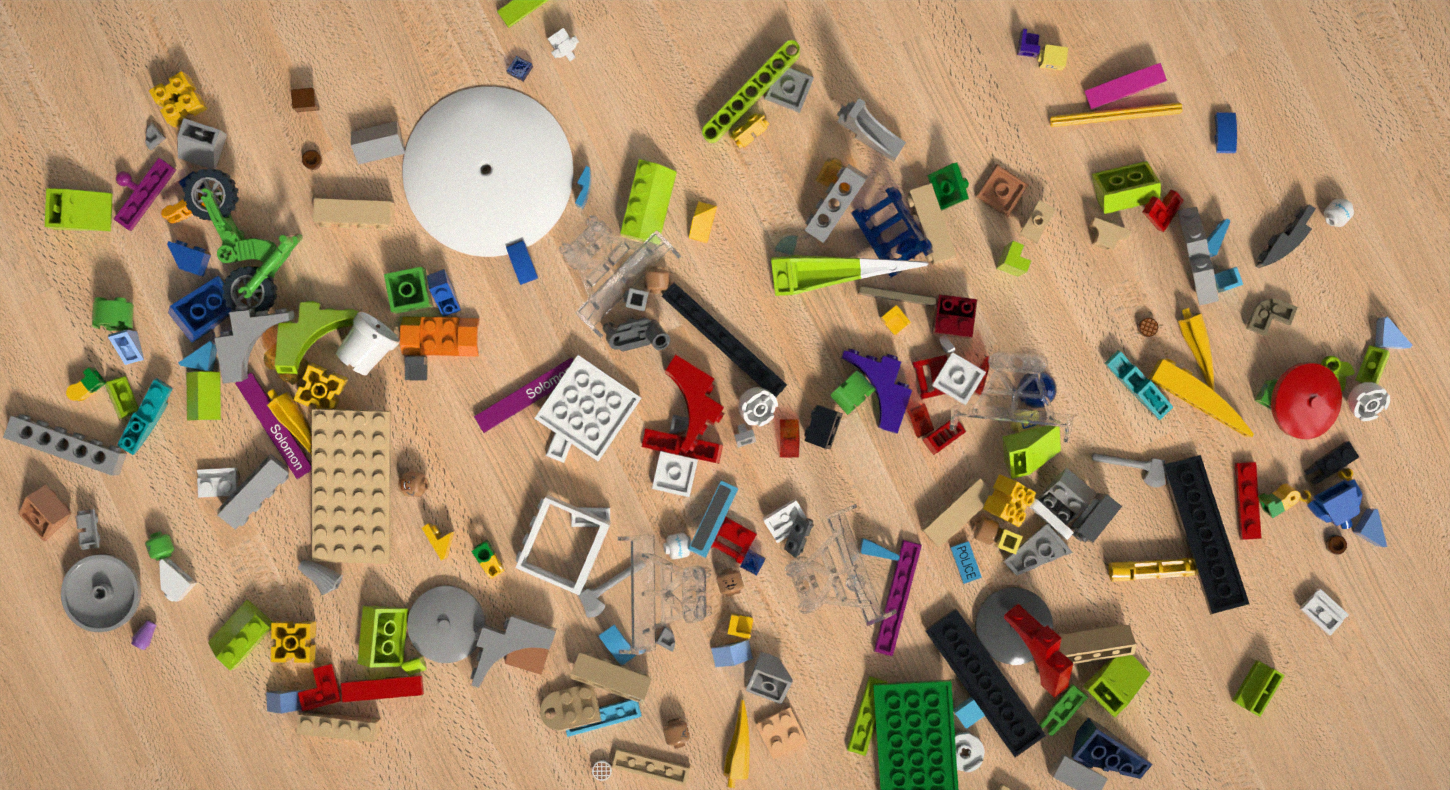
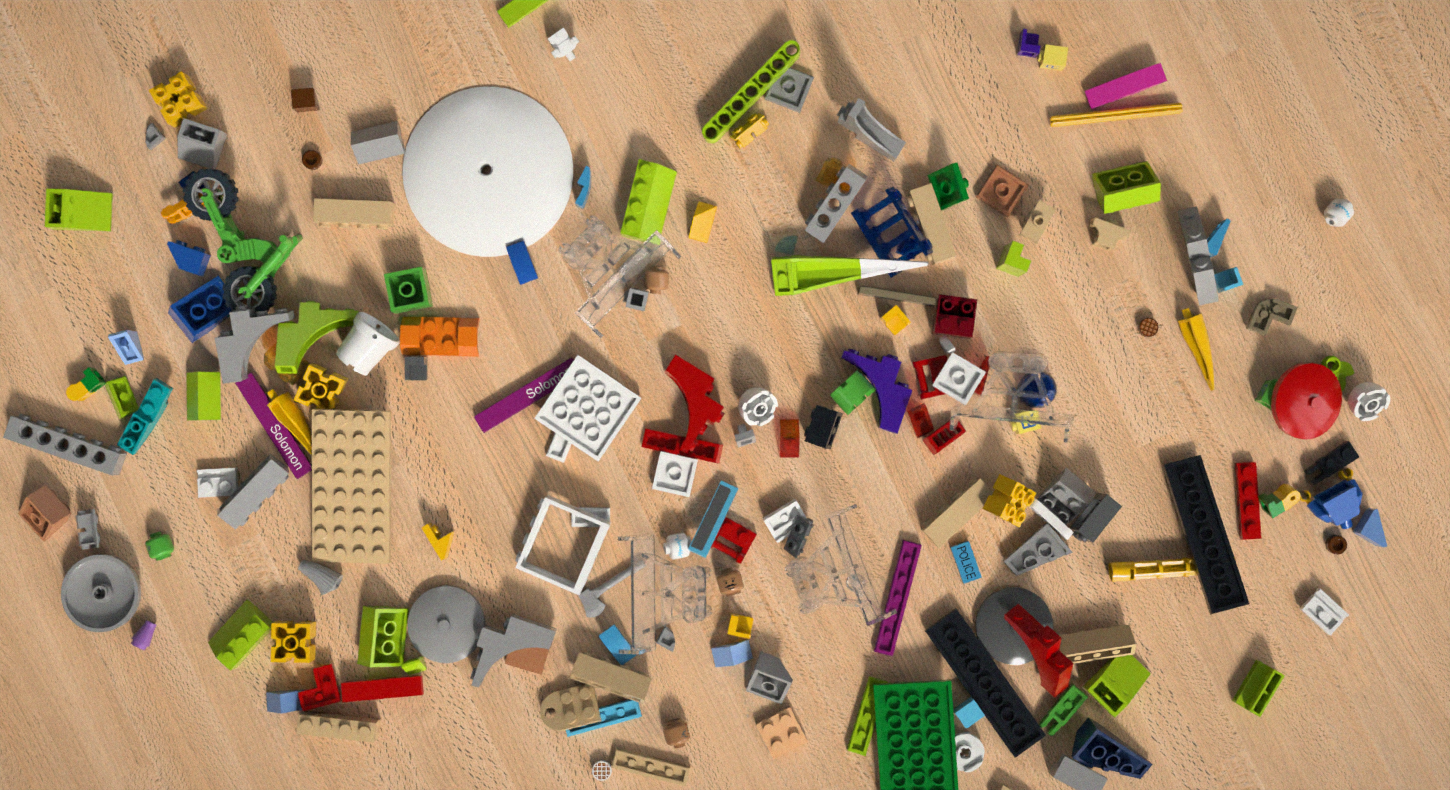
bright green brick [91,297,134,331] -> none
magenta plate [114,158,176,231] -> none
white slope [159,558,197,602] -> none
dark azure slope [178,341,217,372] -> none
medium nougat head [398,472,429,497] -> none
blue slope [427,269,461,317] -> none
leg [471,539,505,579] -> none
clear blue tile [506,56,533,82] -> none
dark grey piece [602,317,670,352] -> none
black plate [661,282,787,398] -> none
light grey tile [669,415,689,434] -> none
yellow piece [723,700,750,788] -> none
clear blue tile [740,549,766,576] -> none
dark azure slope [859,538,900,561] -> none
medium nougat head [971,517,1002,545] -> none
light yellow brick [994,528,1023,555] -> none
lime slope [1002,422,1061,479] -> none
light grey piece [1092,453,1166,487] -> none
teal slope [1104,350,1173,420] -> none
red plate [1142,189,1184,232] -> none
yellow slope [1147,358,1254,437] -> none
blue slope [1214,112,1237,153] -> none
dark grey slope [1256,204,1316,268] -> none
lime slope [1355,345,1390,384] -> none
light blue slope [1375,316,1413,349] -> none

